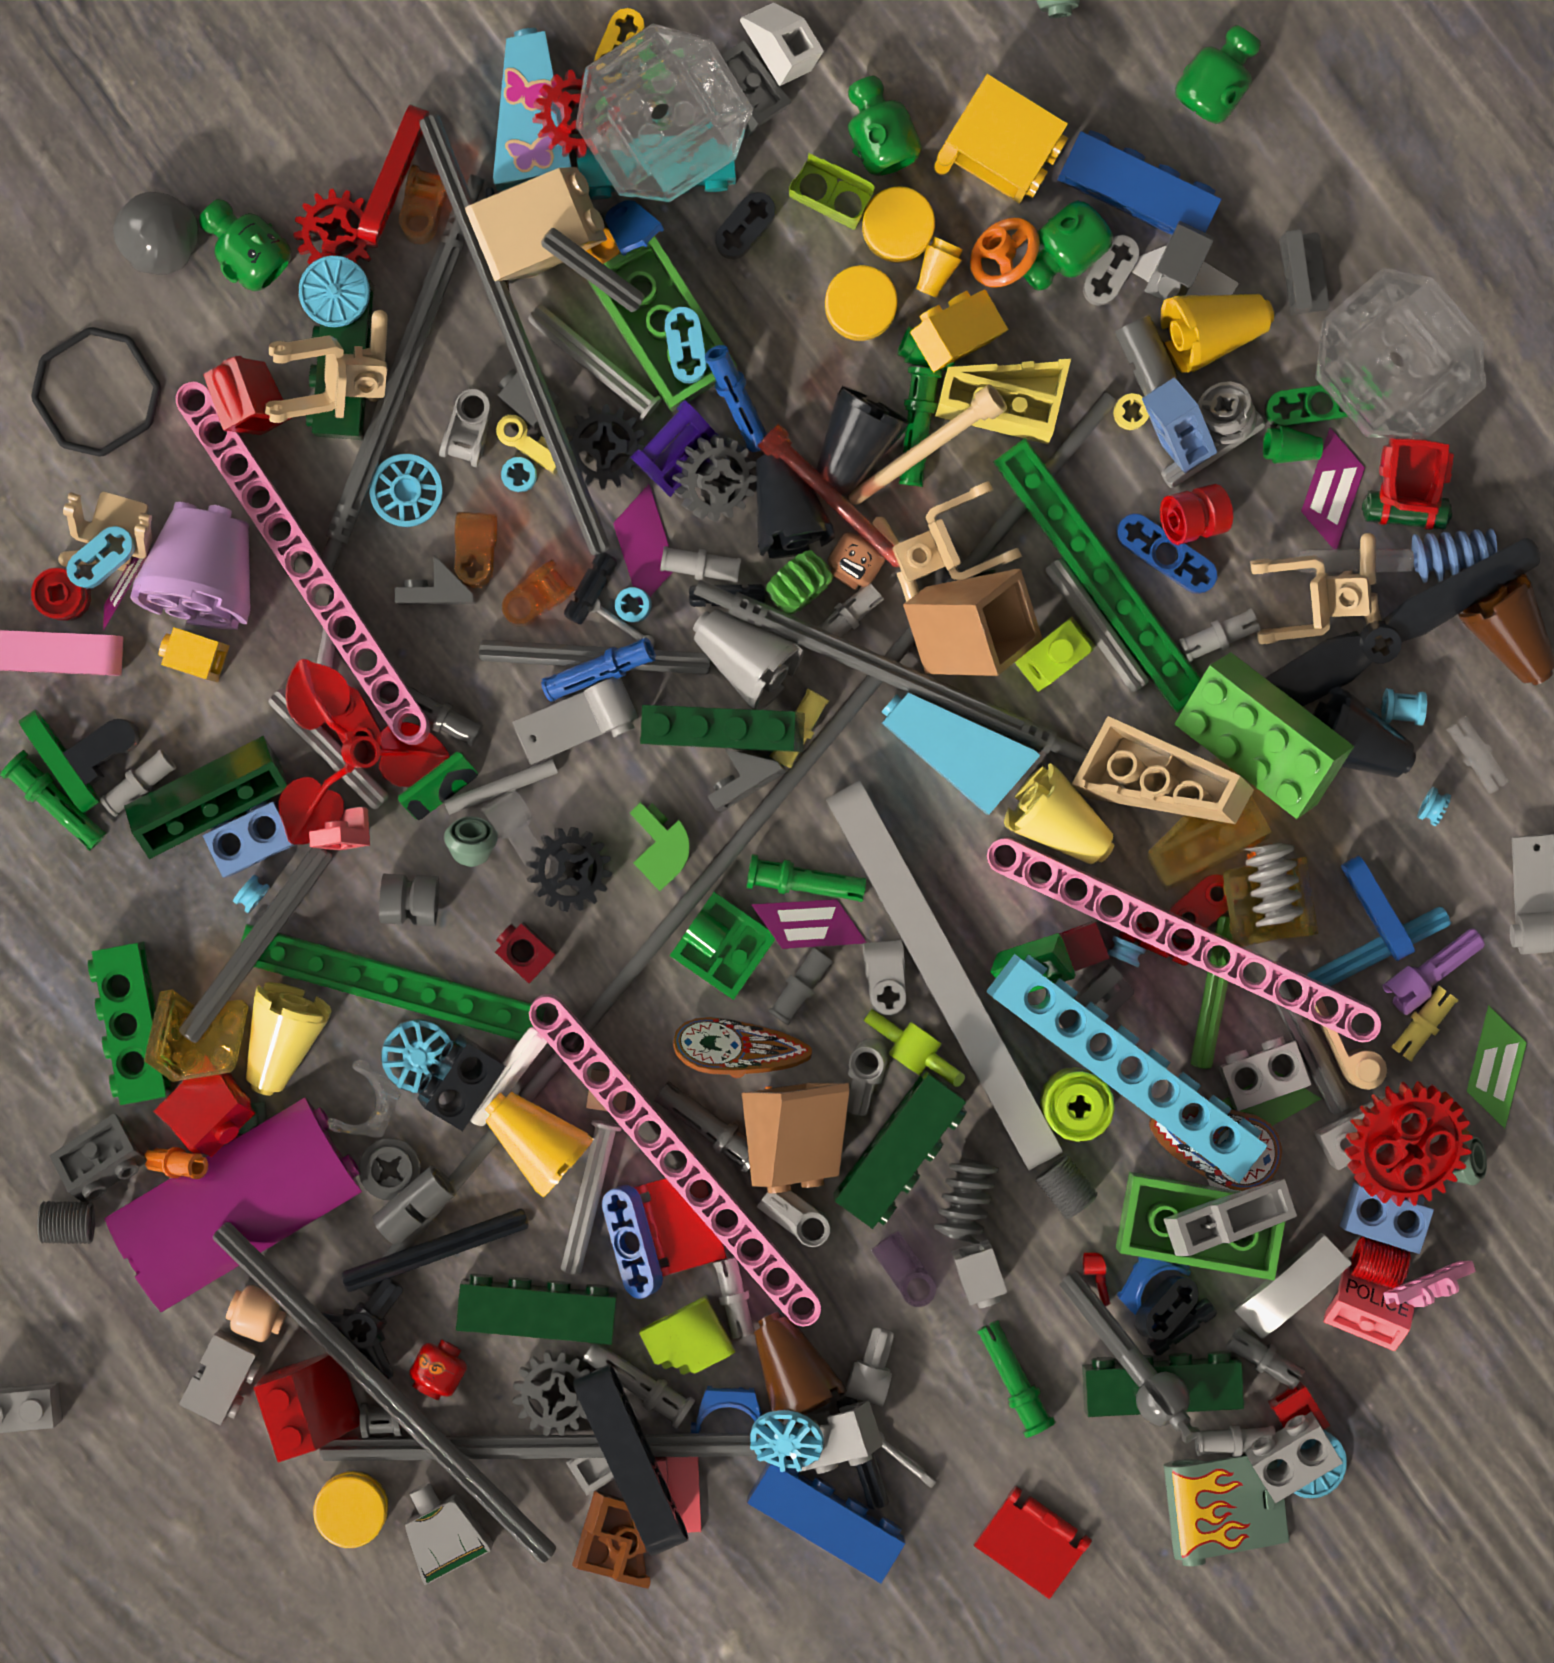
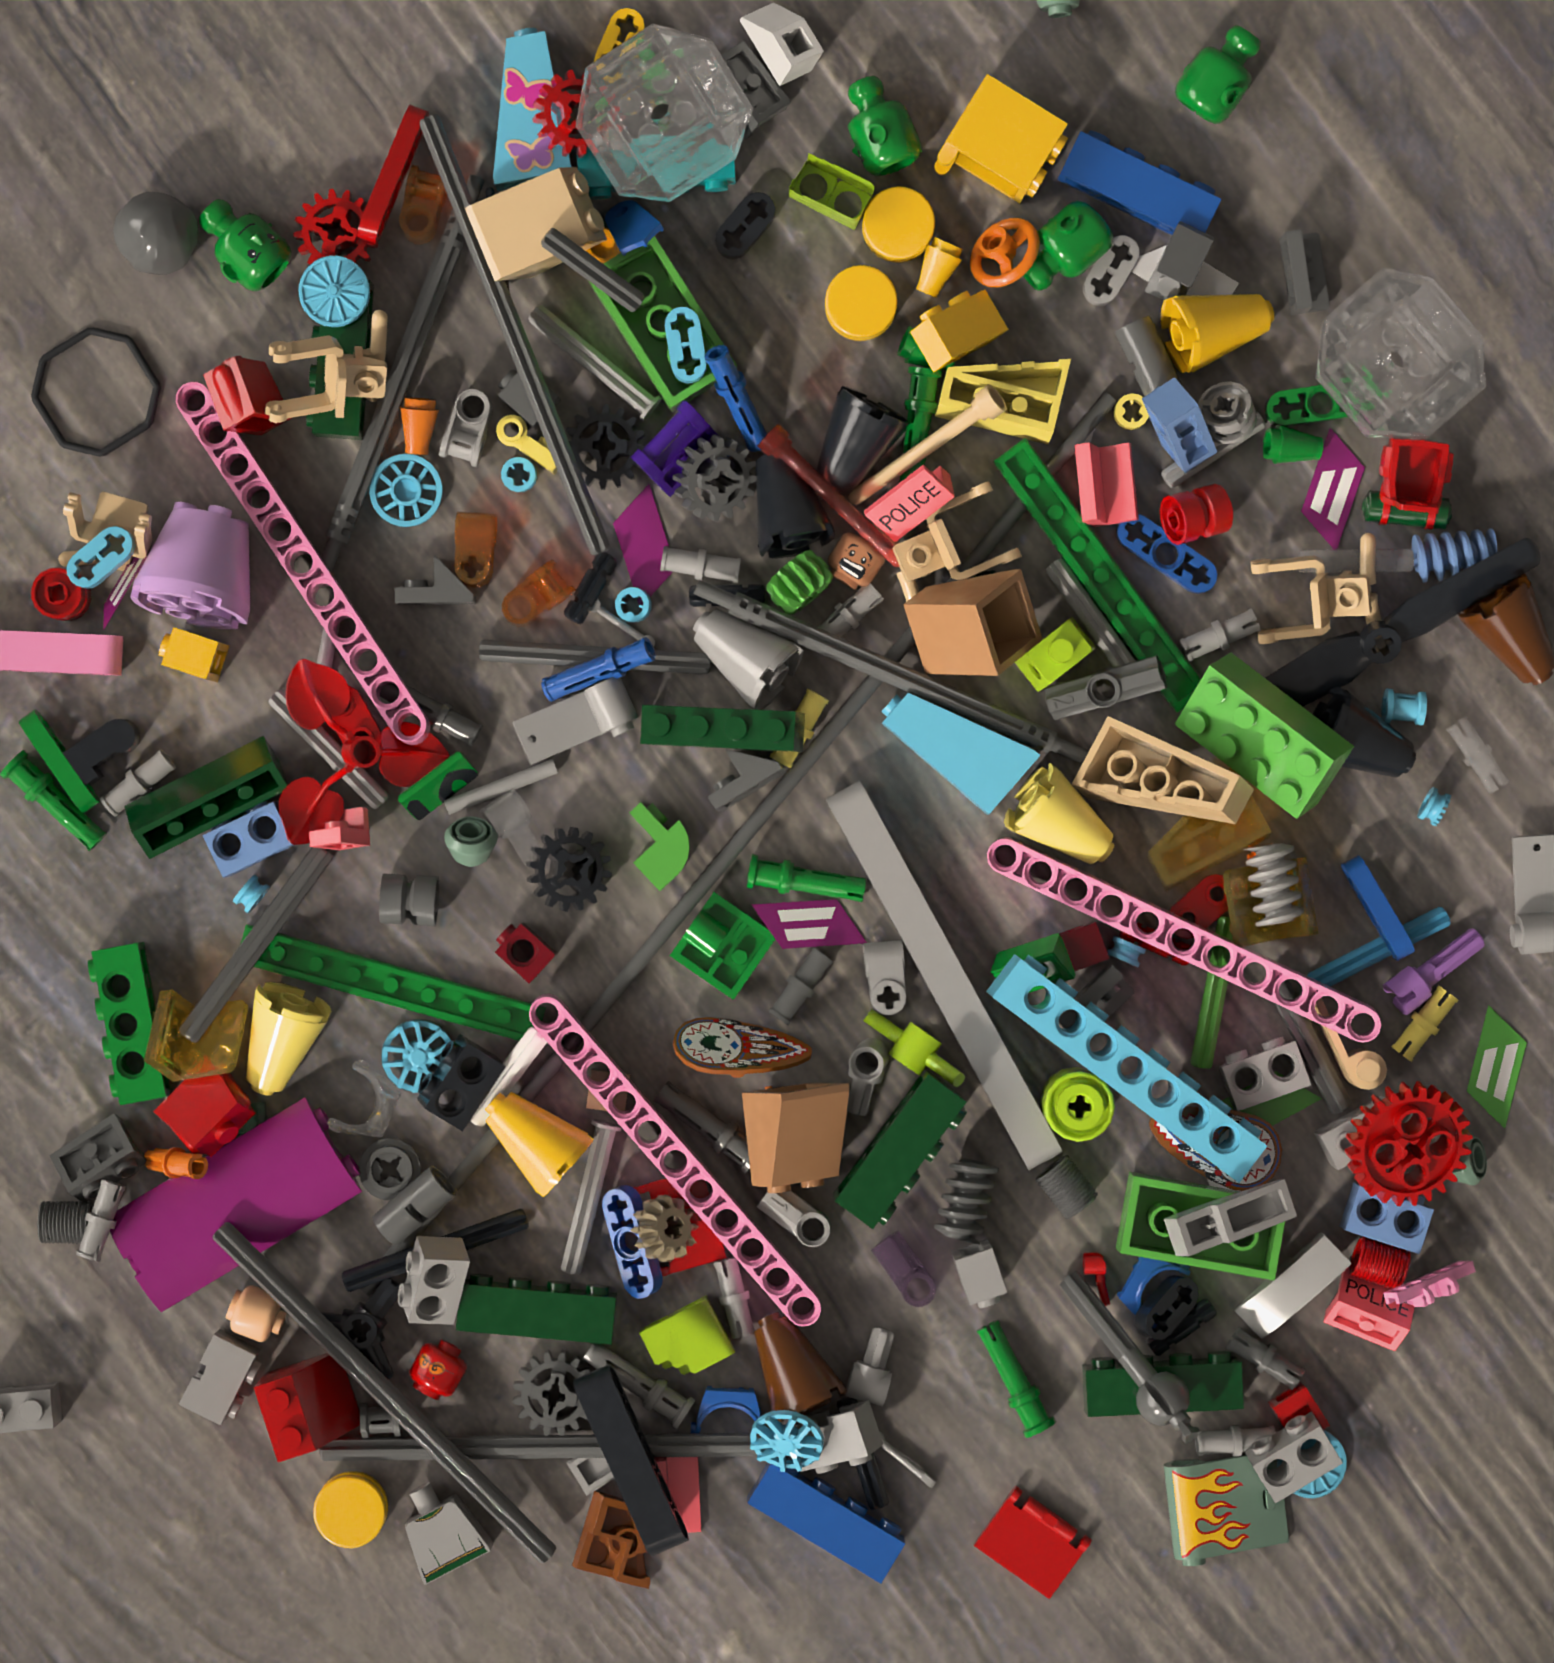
none -> light grey pin [76,1179,126,1262]
none -> light grey brick [398,1236,470,1325]
none -> orange cone [400,397,439,455]
none -> dark tan gear [630,1195,700,1262]
none -> coral panel [864,464,955,542]
none -> dark grey piece [1045,655,1167,720]
none -> coral panel [1075,442,1139,527]

